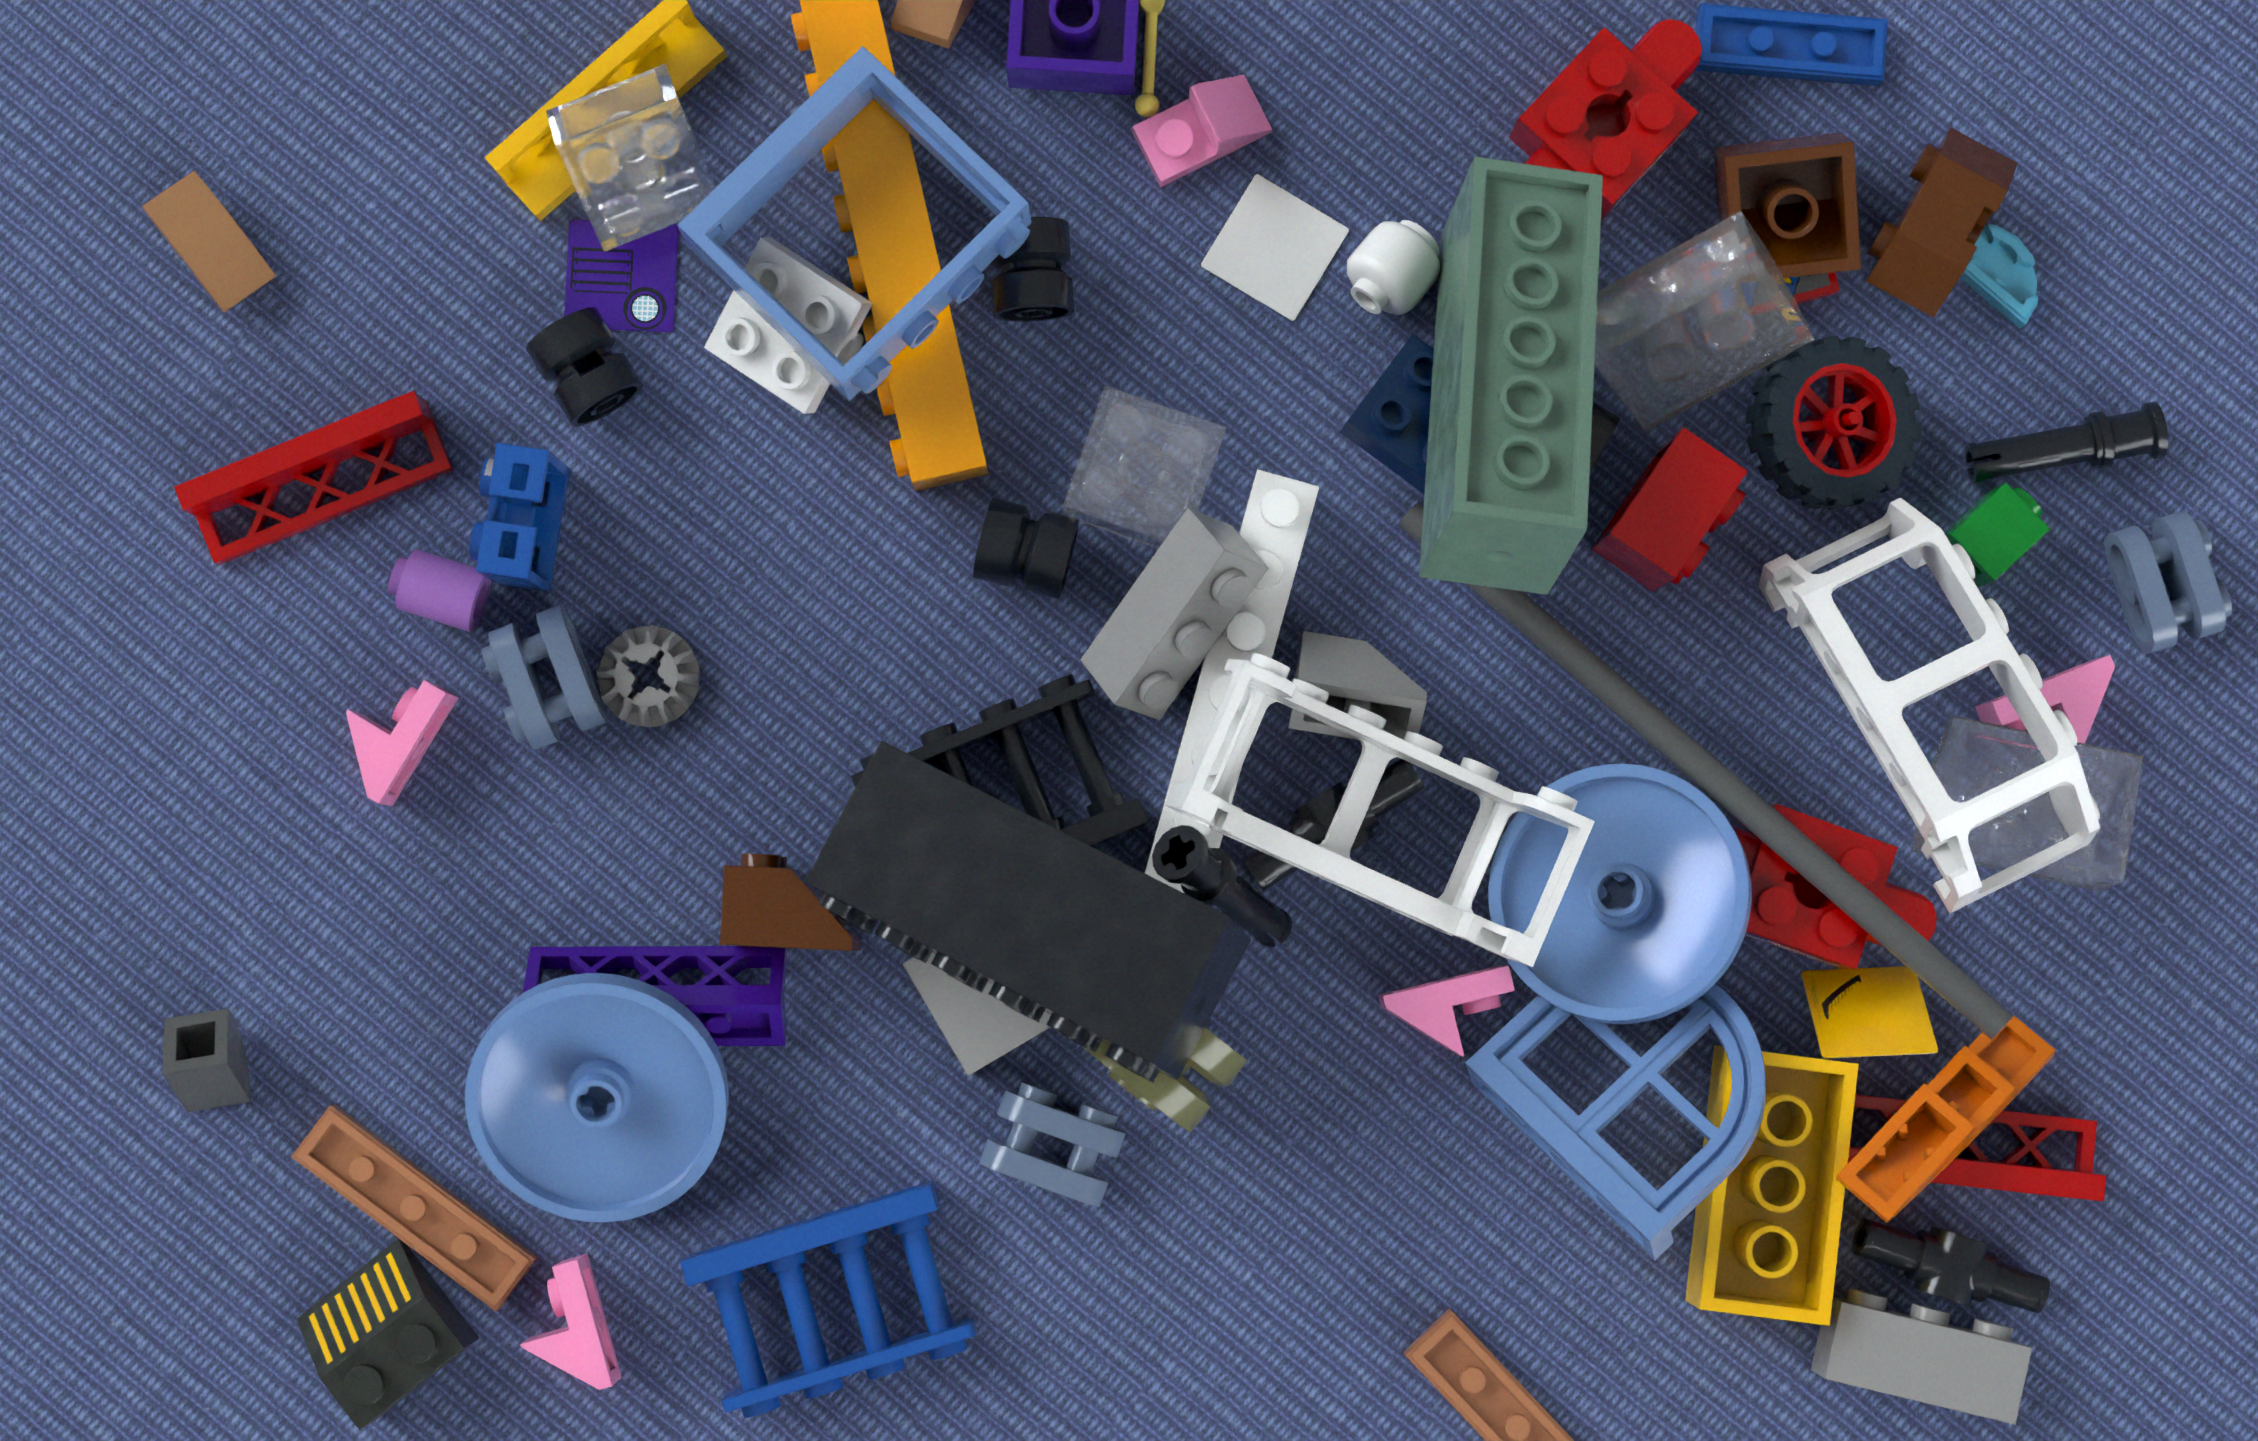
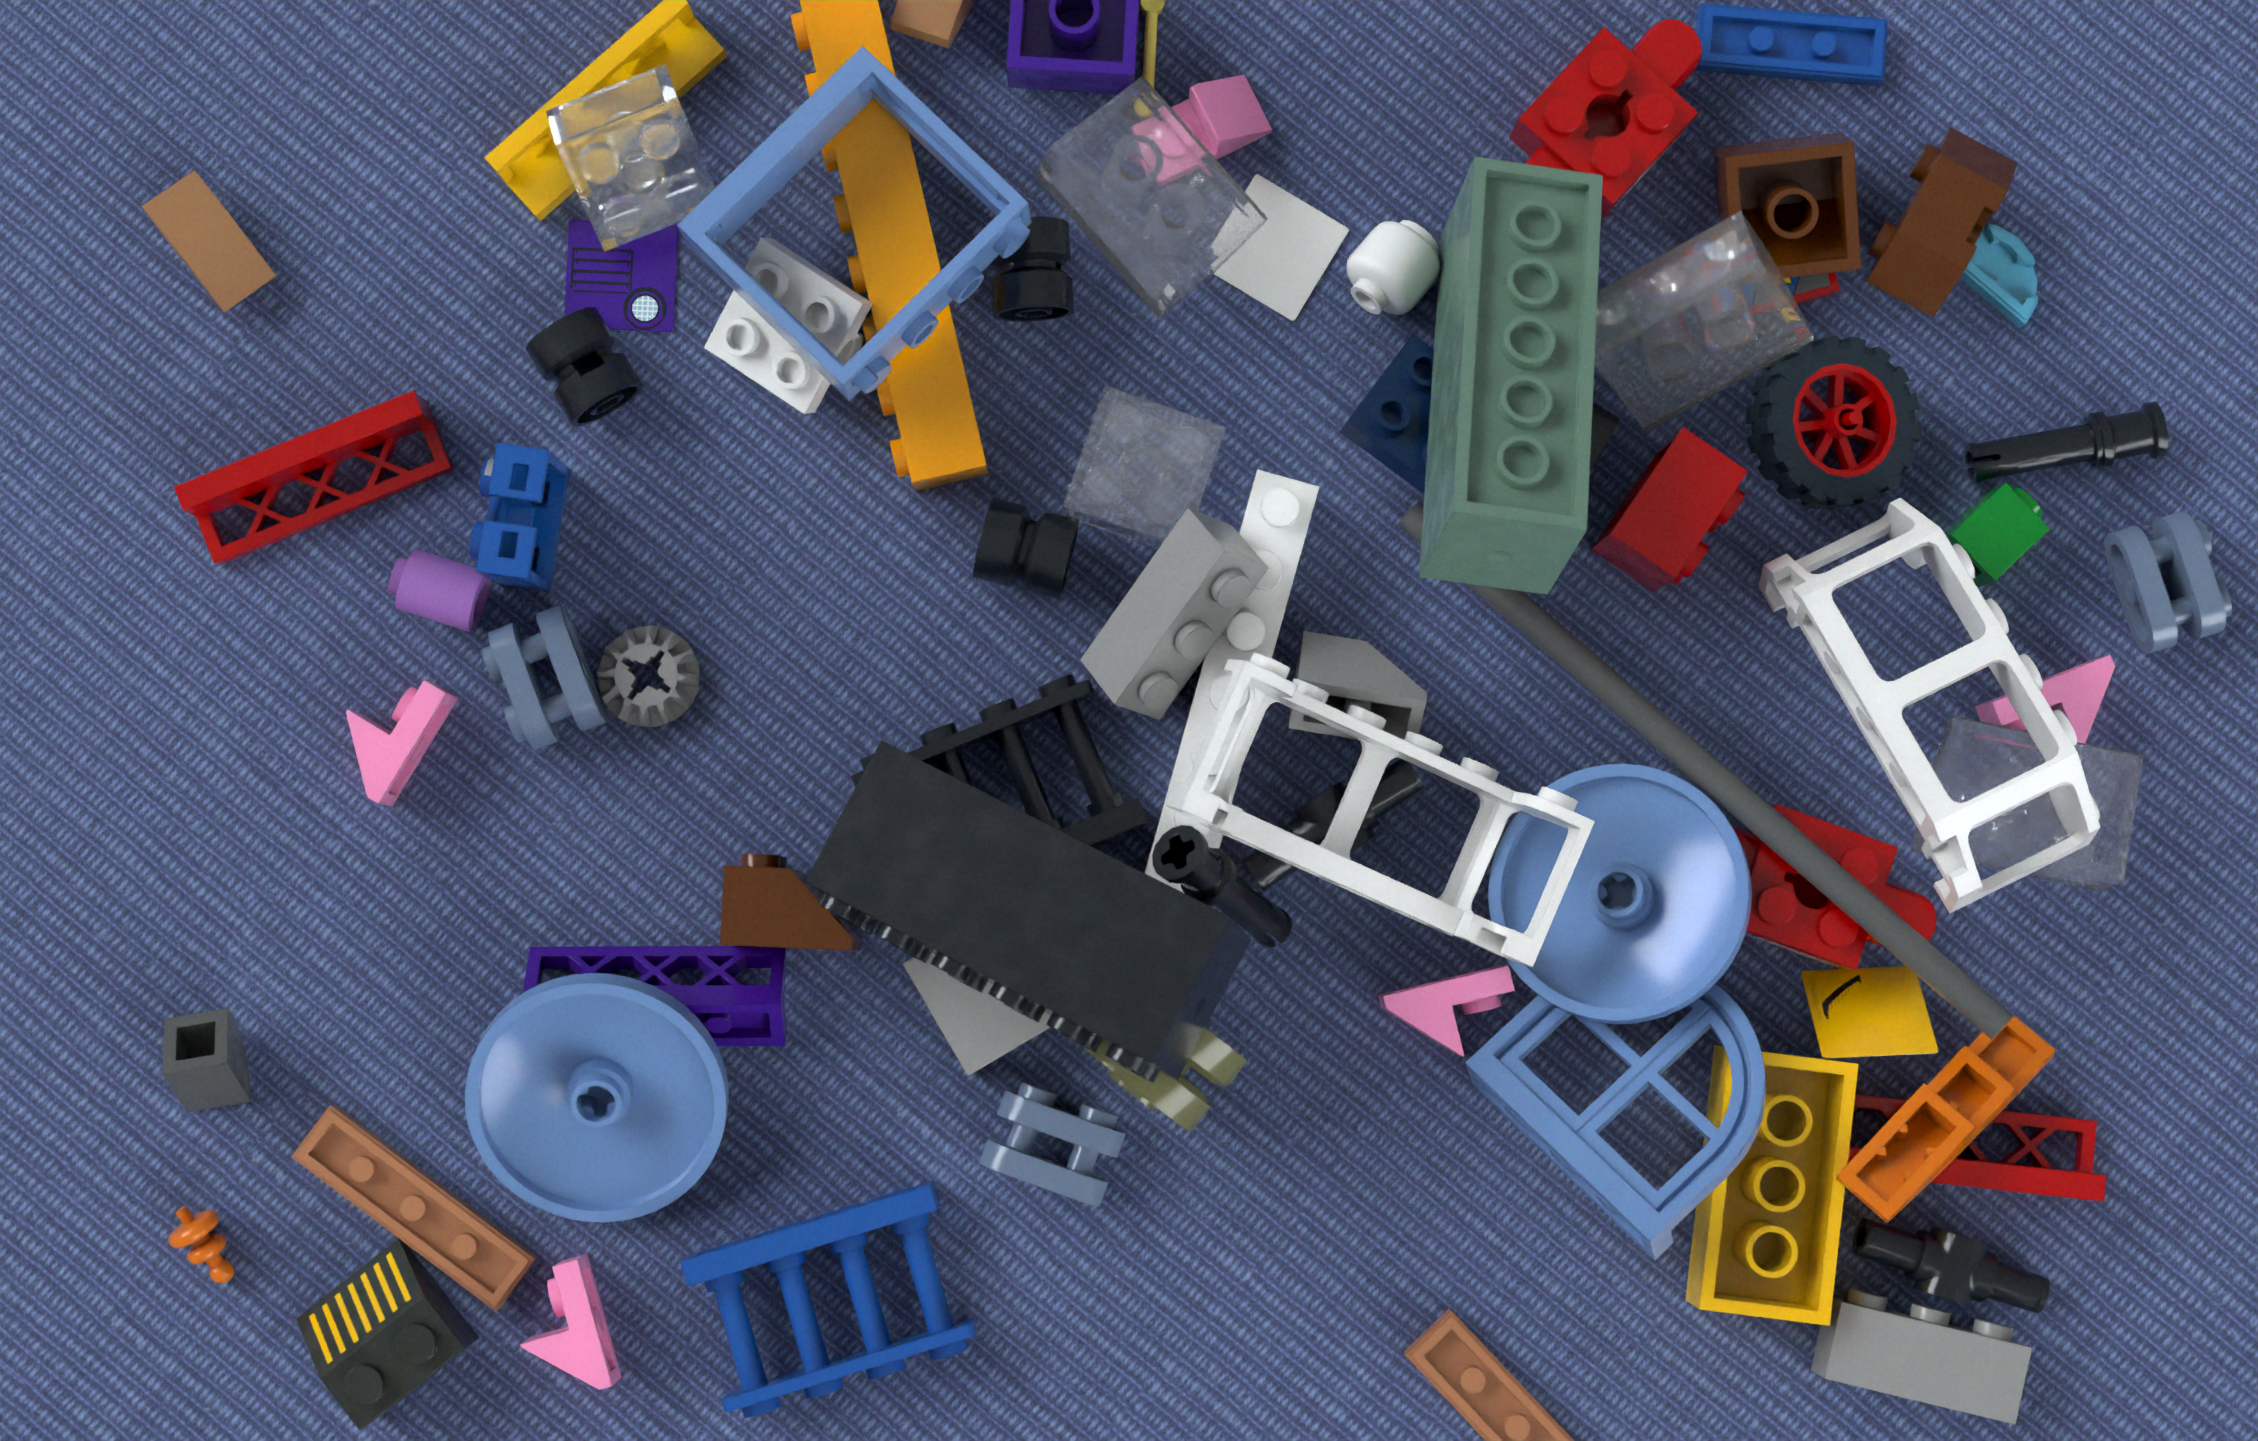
none -> orange hair [168,1206,234,1283]
none -> clear slope [1035,76,1268,318]

